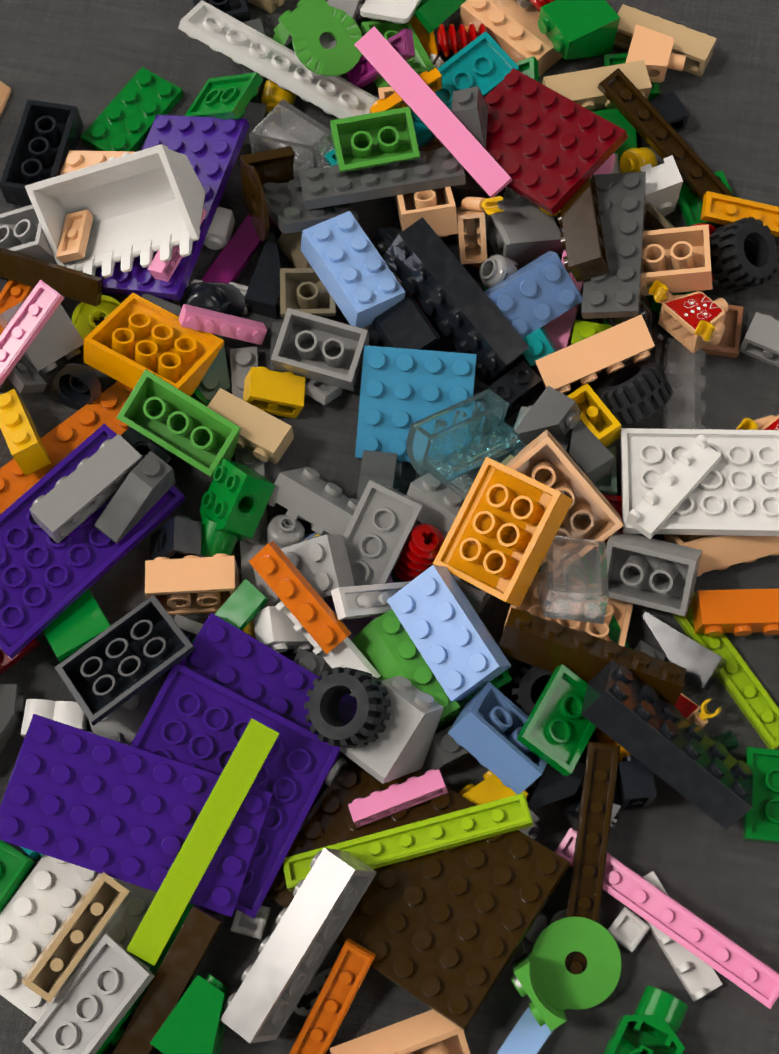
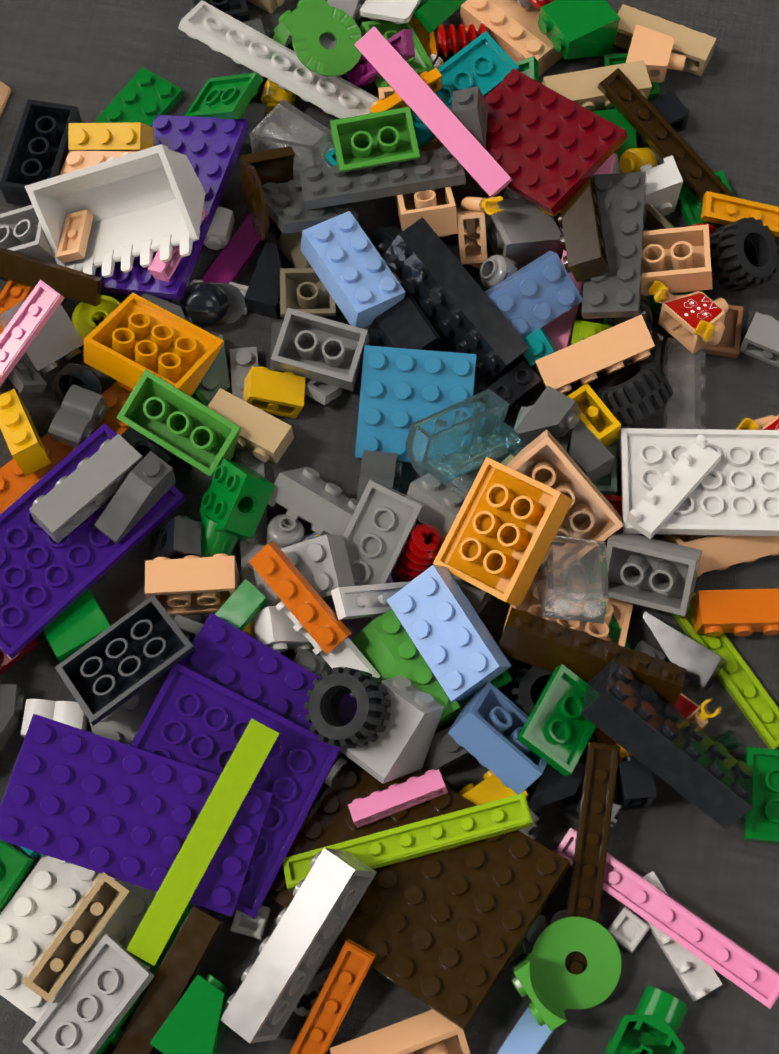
bright pink piece [178,304,267,345] -> none
none -> dark grey brick [48,384,108,449]
none -> yellow brick [68,122,154,152]

